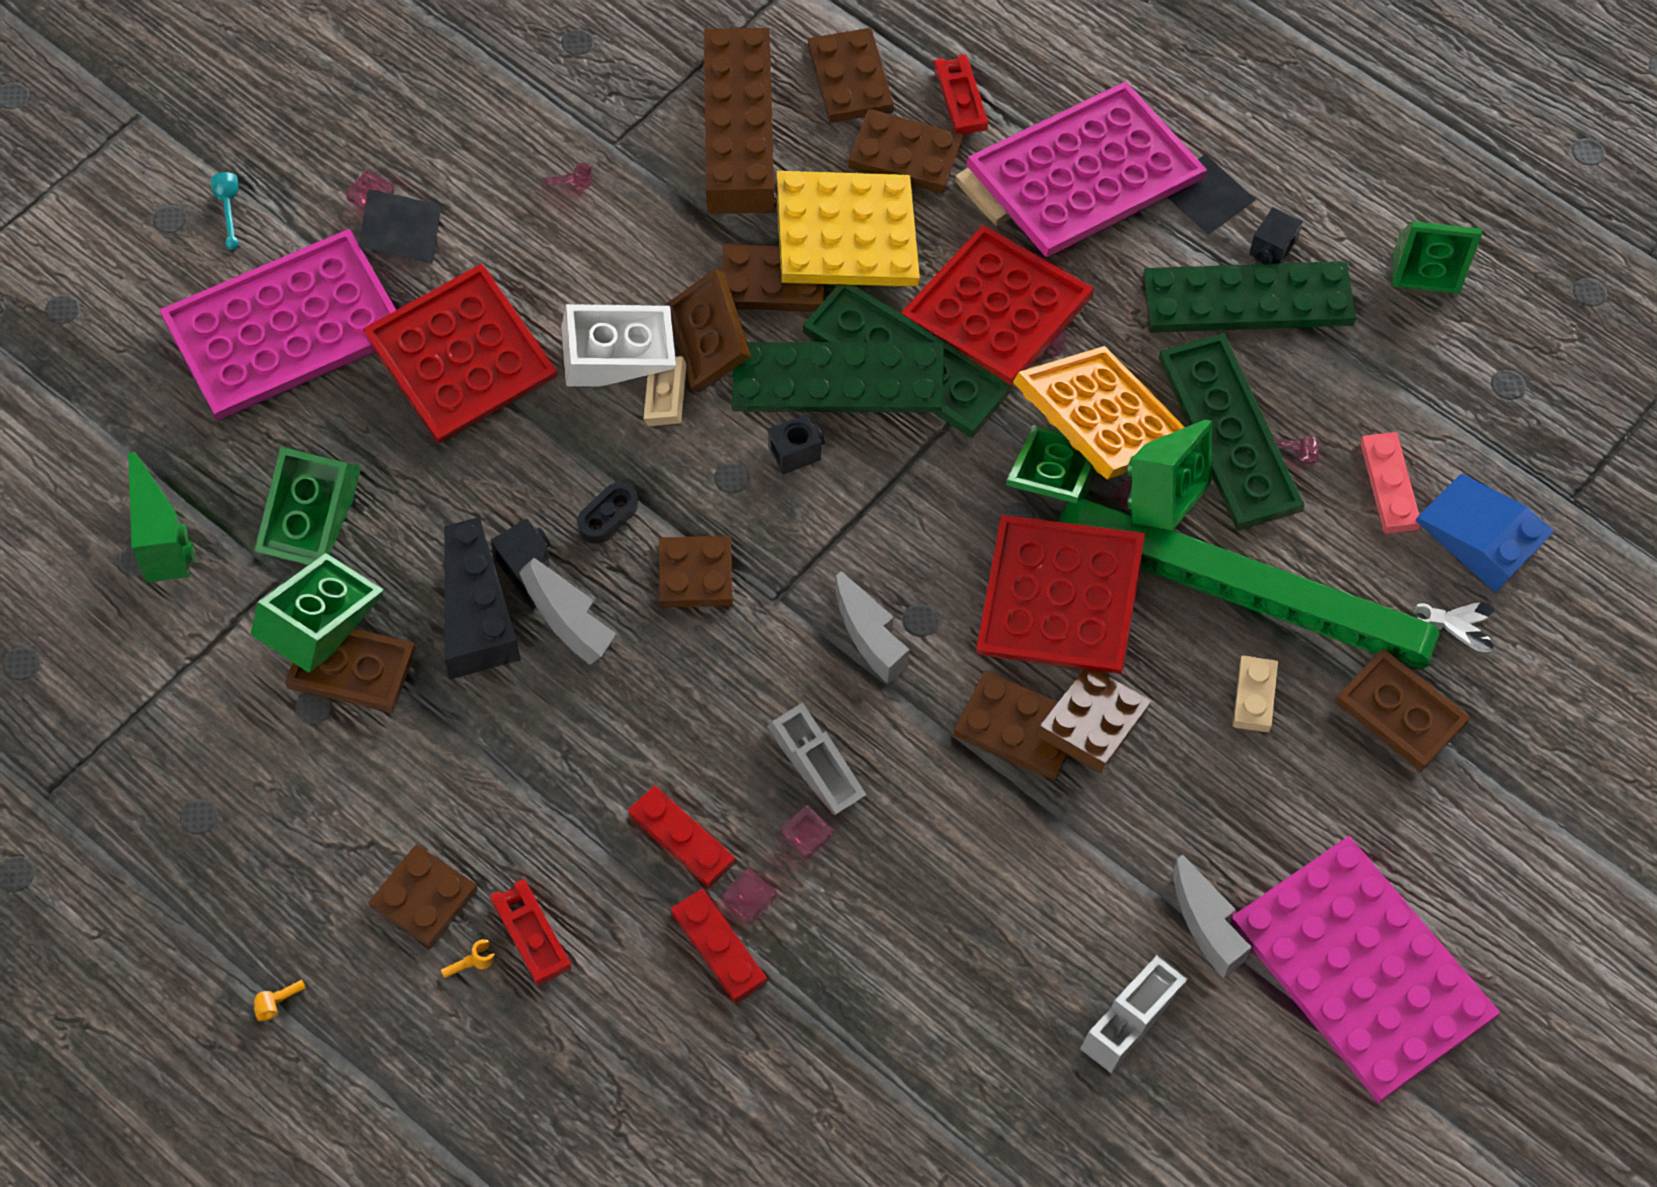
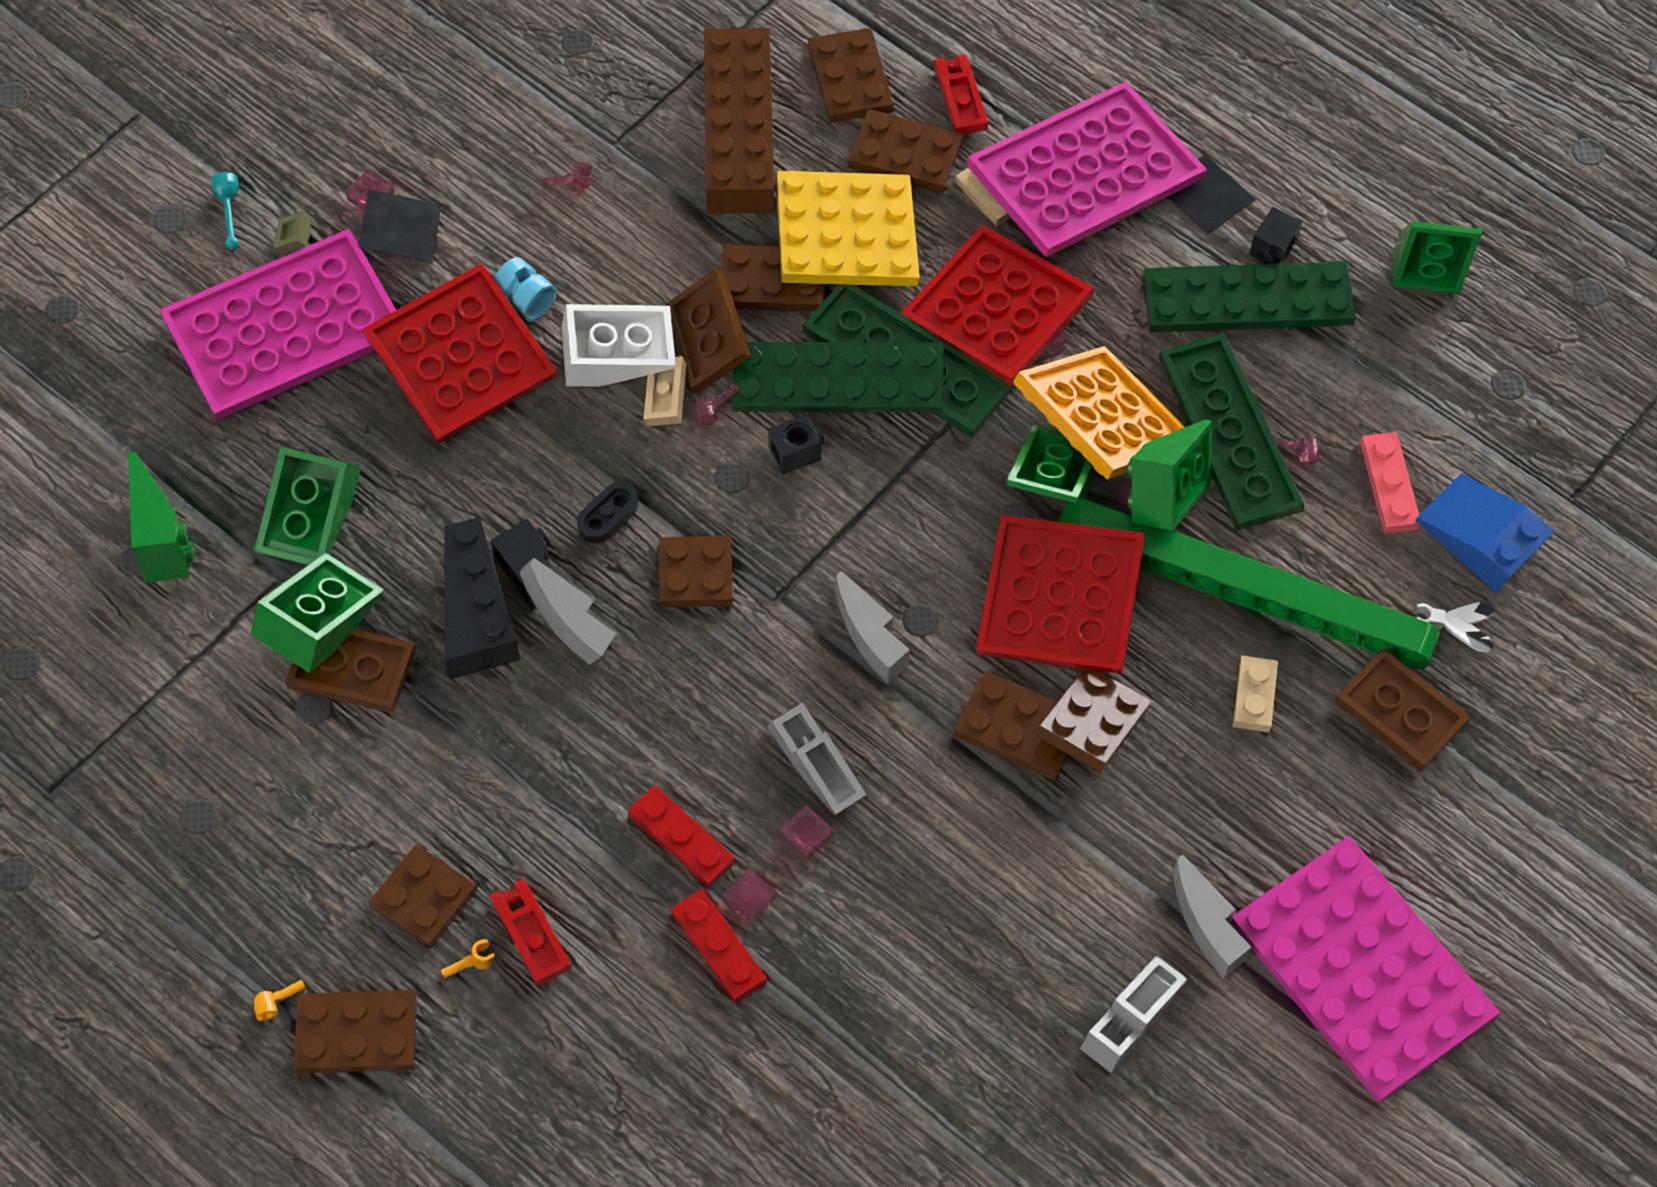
none -> olive plate [273,211,312,255]
none -> reddish brown plate [294,990,417,1074]
none -> medium azure wheel [493,257,557,322]
none -> clear pink hand [695,383,739,426]

